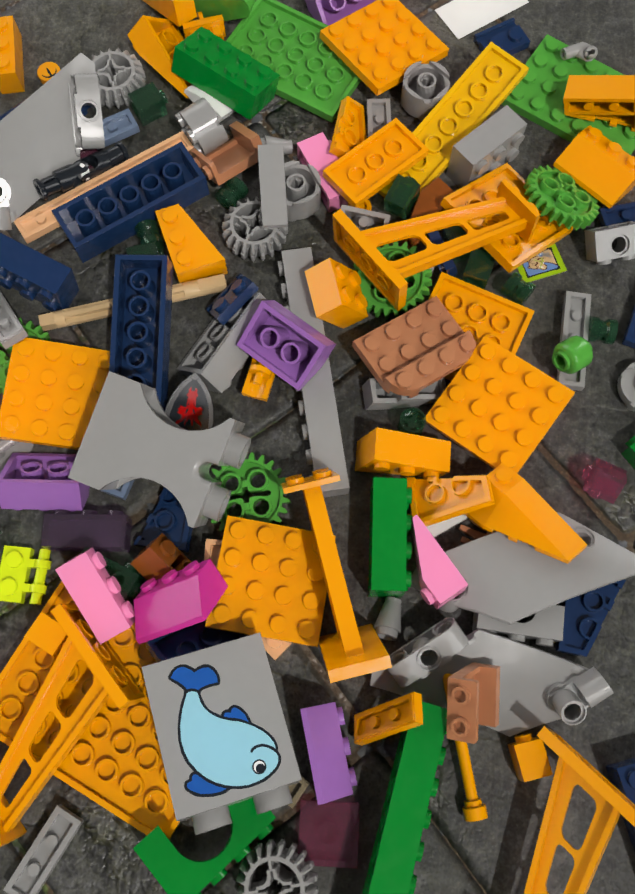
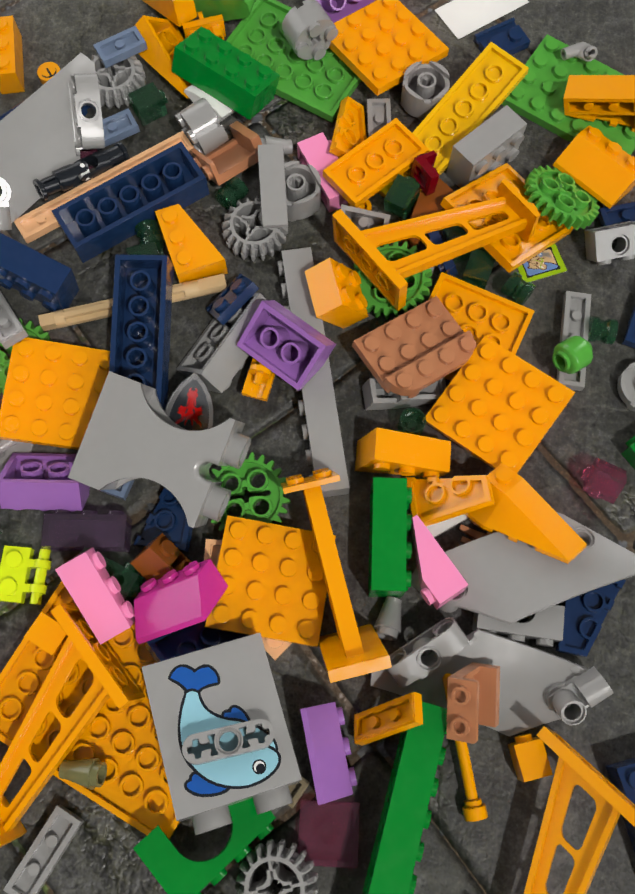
none -> olive cone [59,758,107,790]
none -> sand blue plate [93,26,148,68]
none -> light grey beam [182,718,275,765]
none -> light grey brick [282,0,338,60]
none -> dark red bracket [410,150,440,196]

